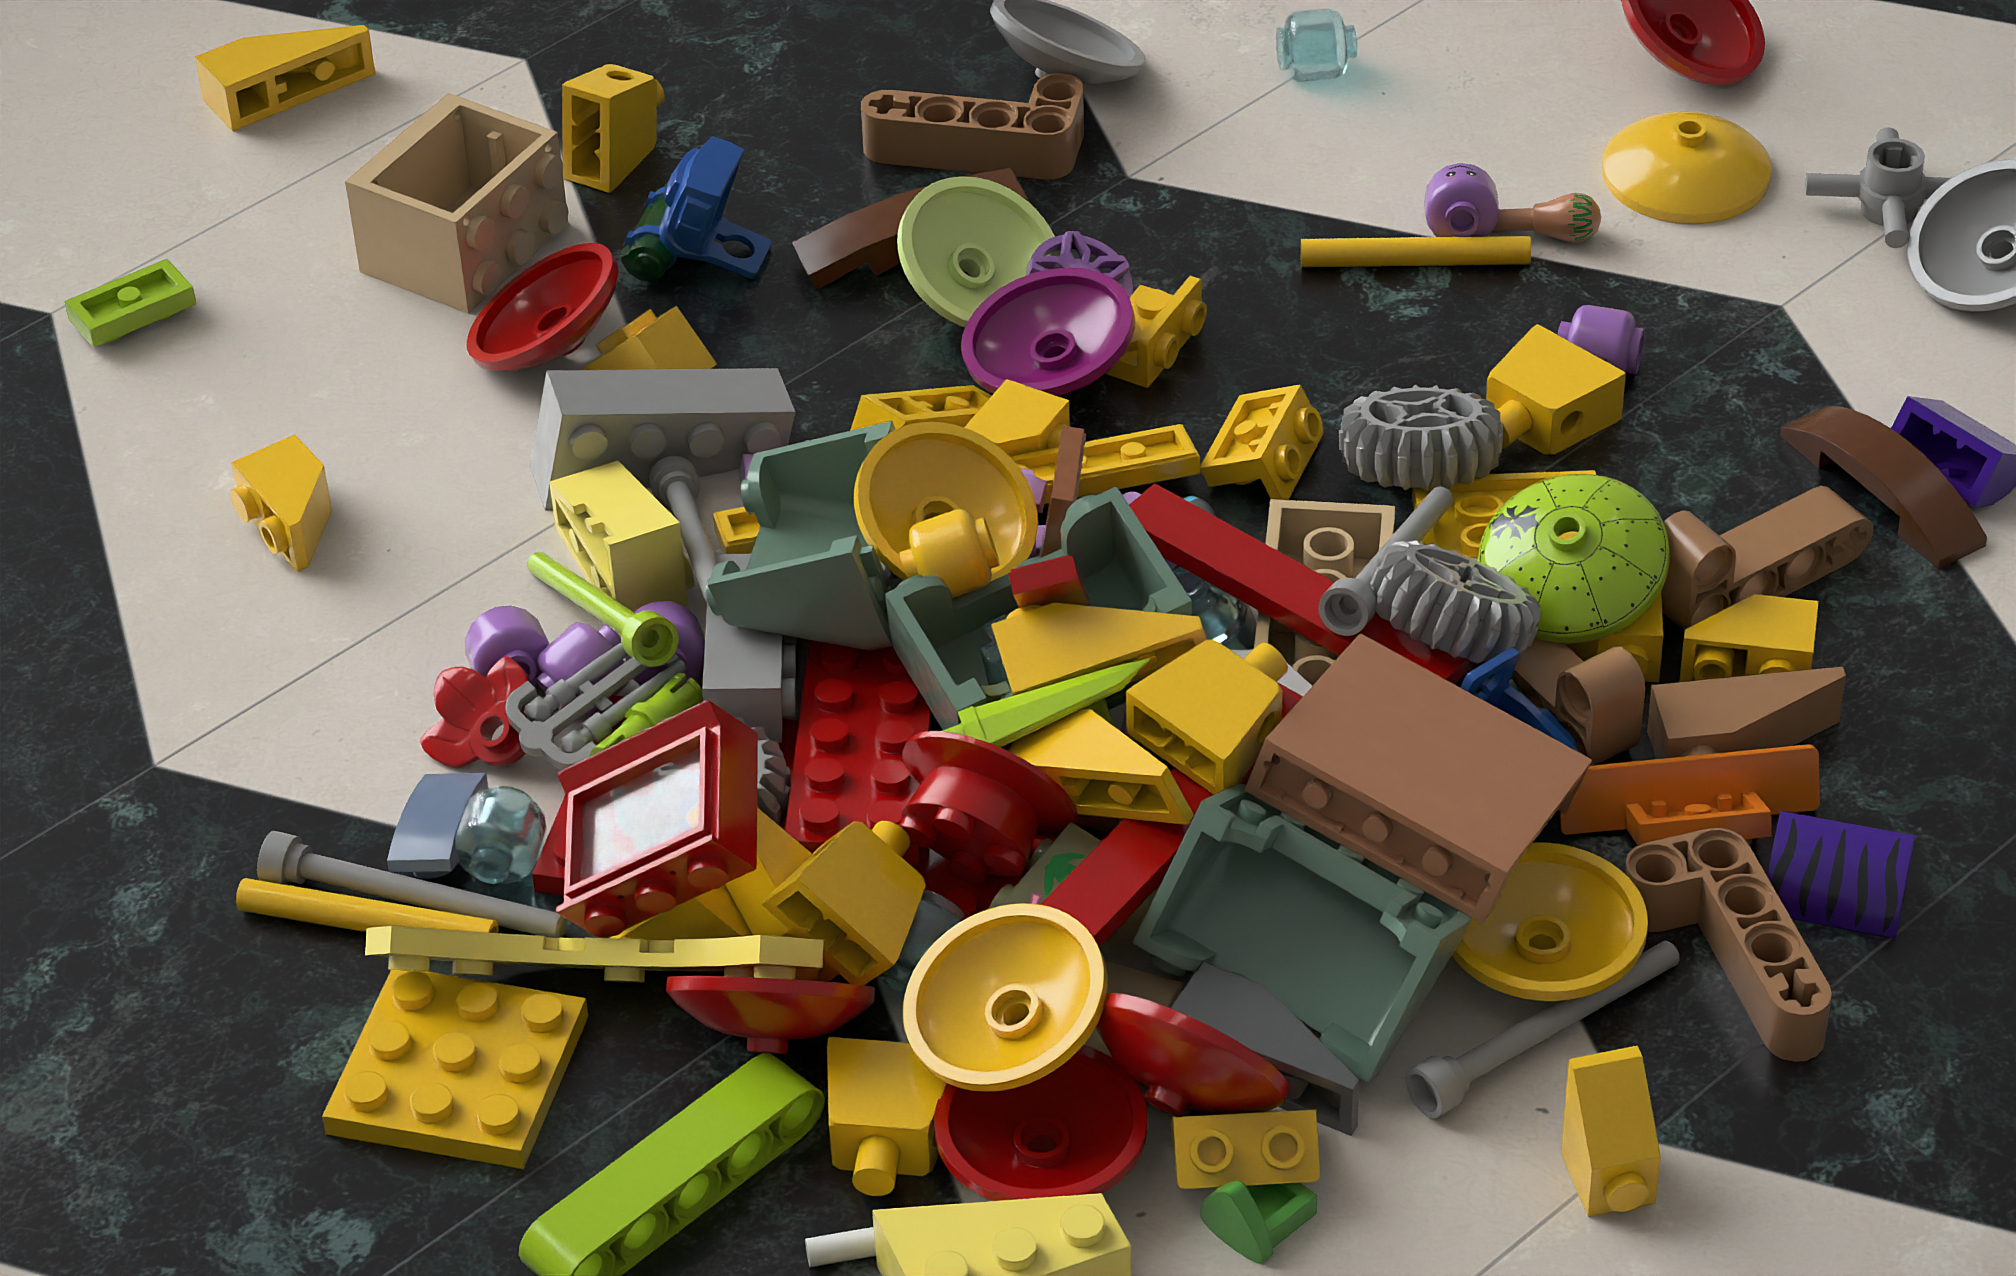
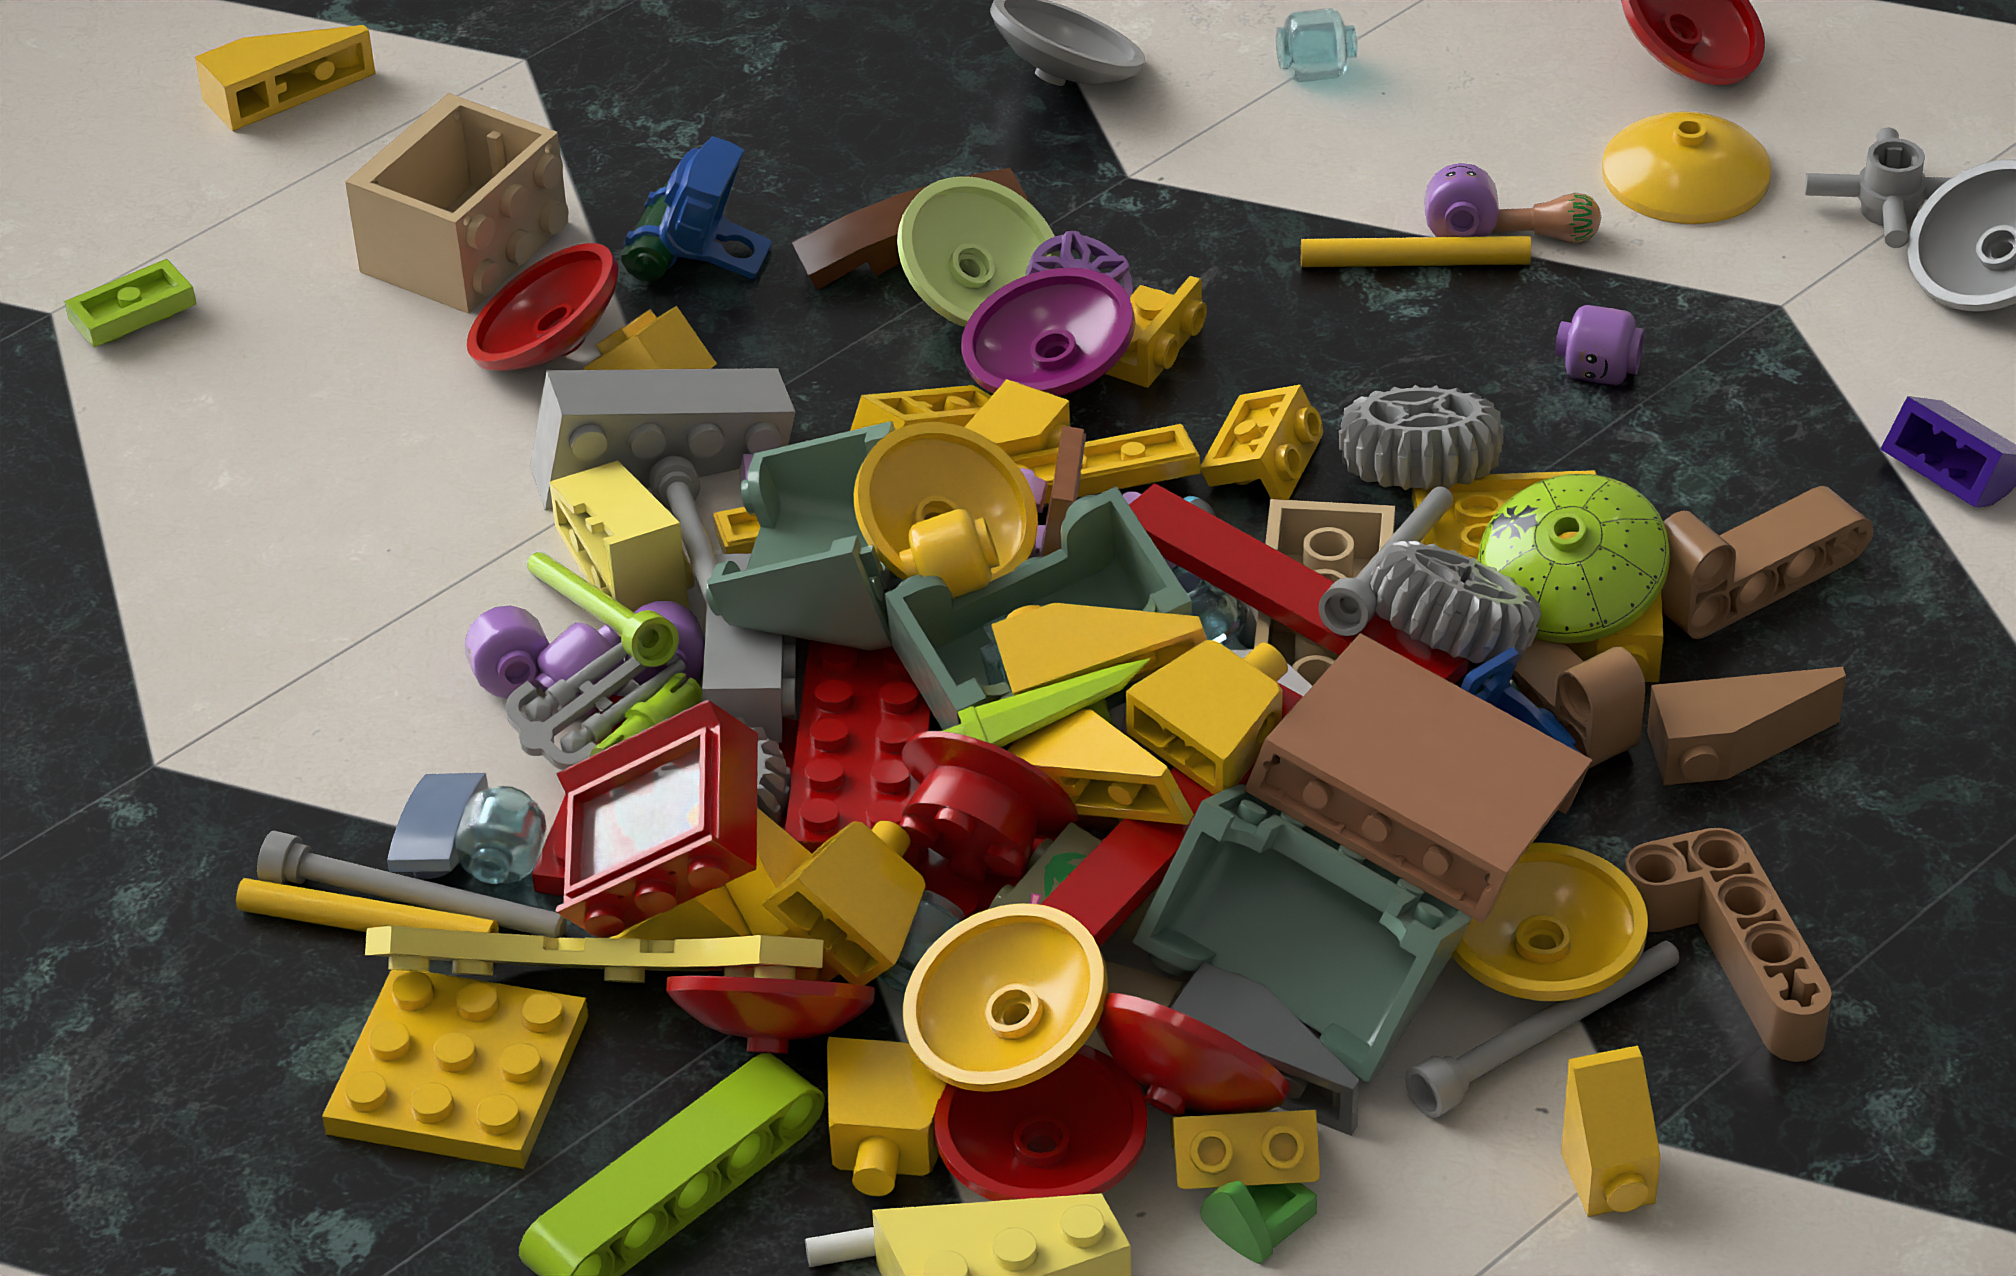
yellow slope [230,434,332,572] -> none
red plate [420,656,530,768] -> none
yellow torso [562,64,665,193] -> none
medium nougat beam [861,73,1084,180] -> none
red tile [1008,555,1091,608] -> none
yellow torso [1486,324,1626,455] -> none
orange bracket [1558,744,1820,845] -> none
yellow slope [1679,594,1819,682] -> none
dark purple brick [1767,811,1915,939] -> none
reddish brown slope [1780,406,1987,569] -> none

